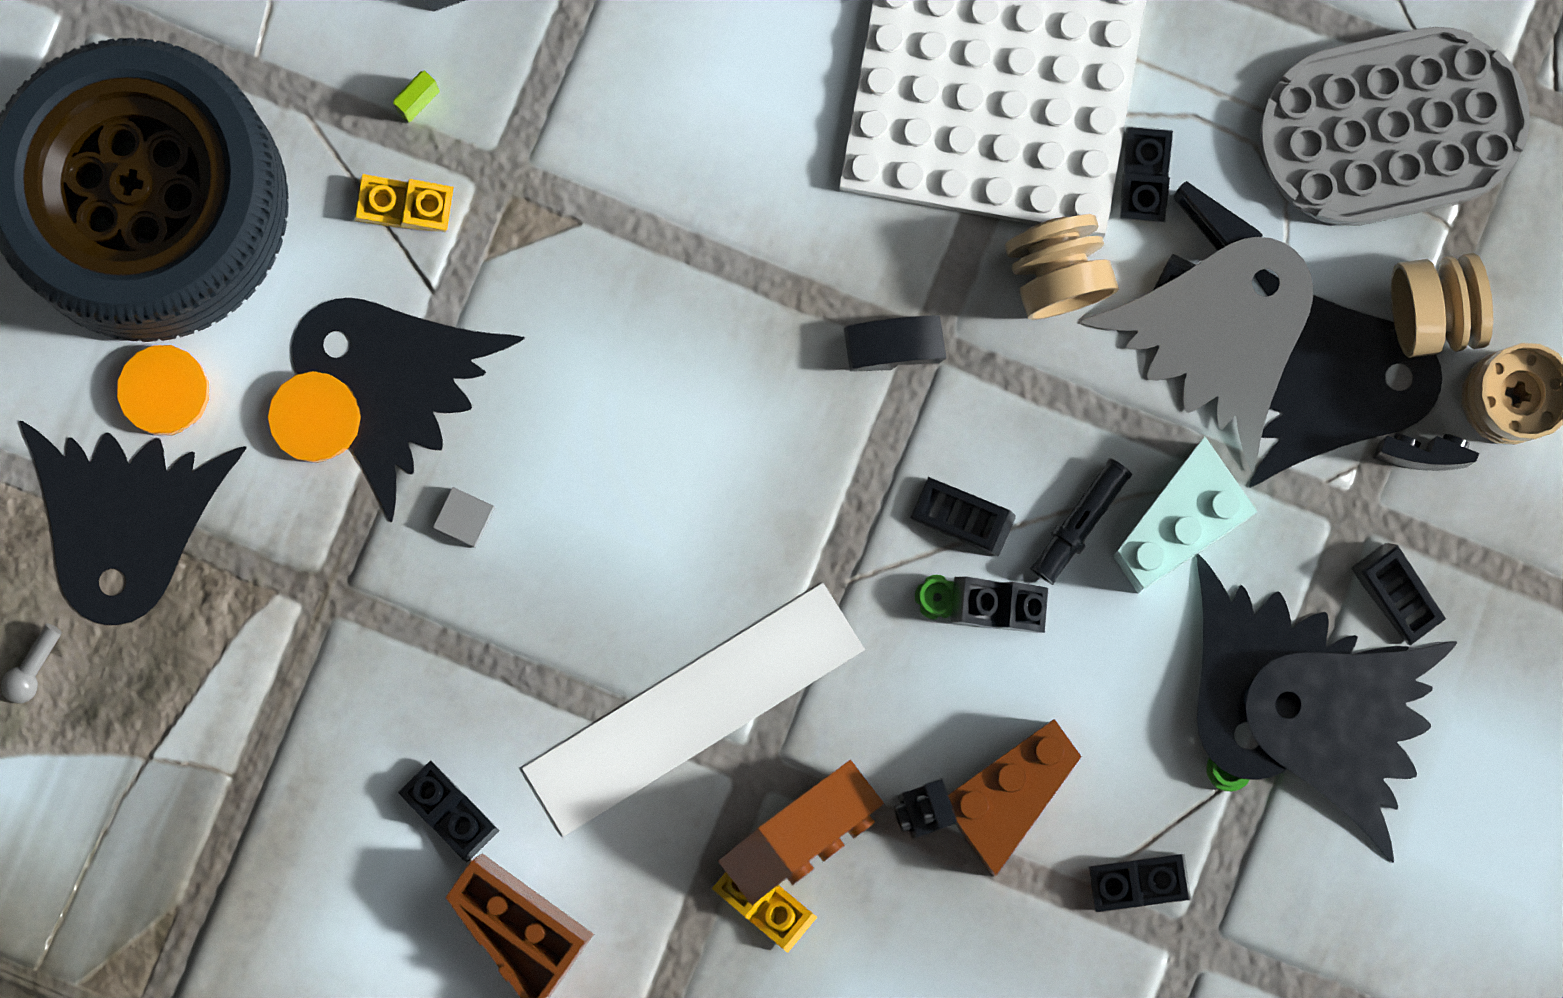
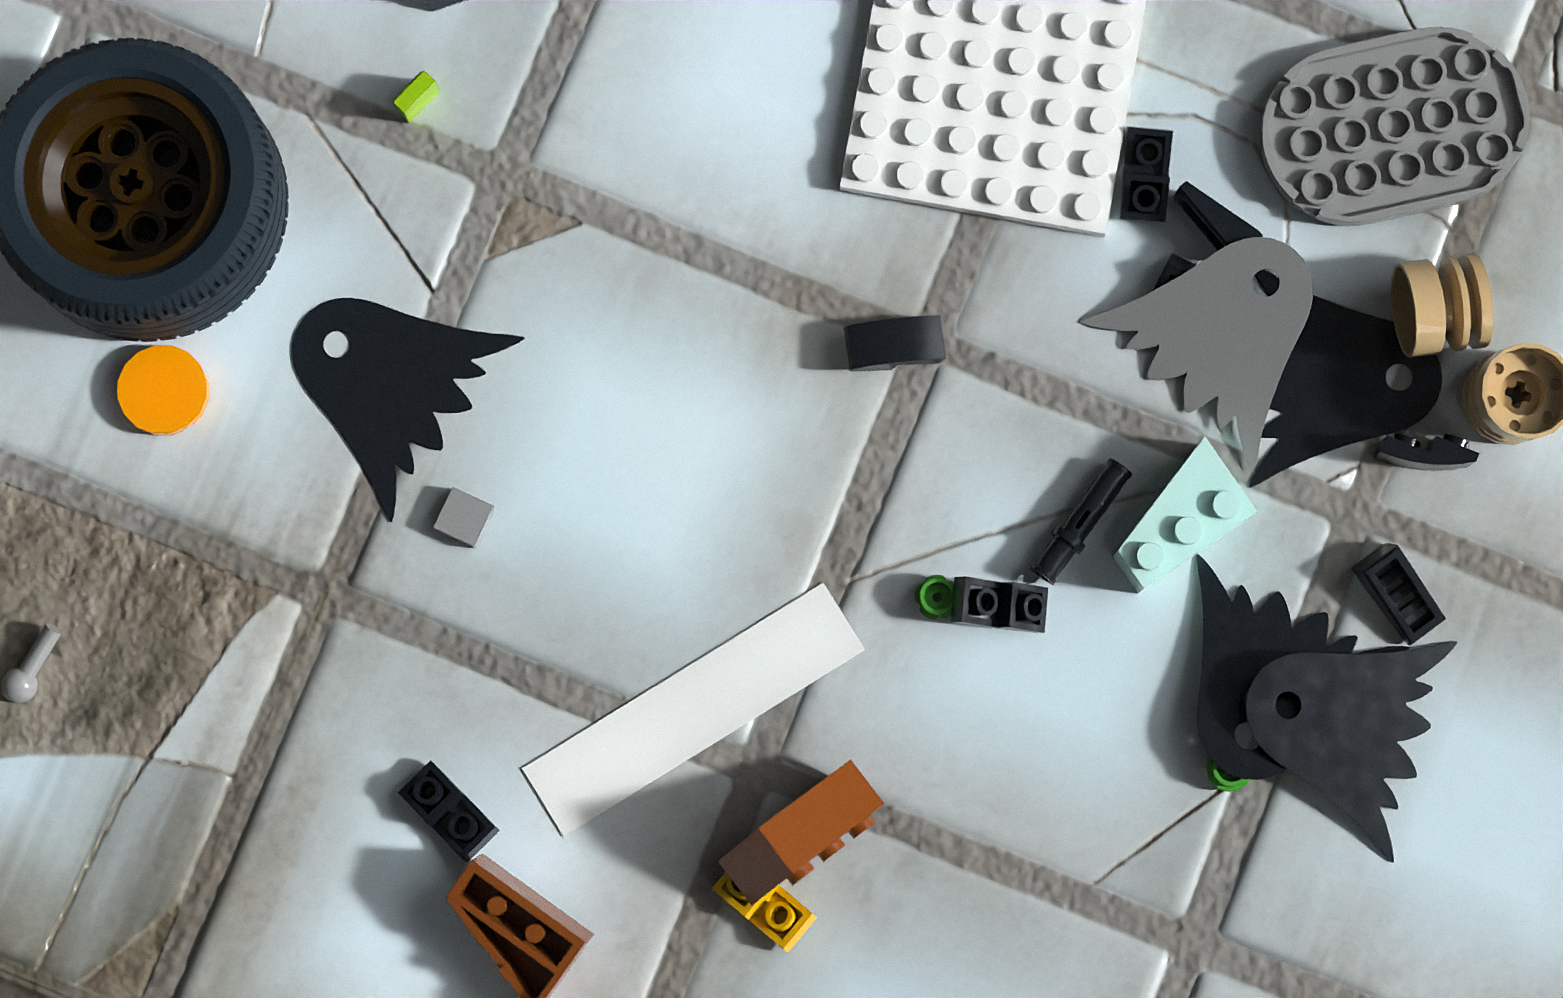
black piece [20,420,247,625] -> none
light orange tile [268,371,361,463] -> none
yellow slope [354,174,454,232] -> none
black slope [894,779,957,839] -> none
black slope [910,477,1016,557] -> none
dark orange wedge [948,719,1082,877] -> none
tan wheel [1005,214,1119,320] -> none
black slope [1089,854,1191,913] -> none

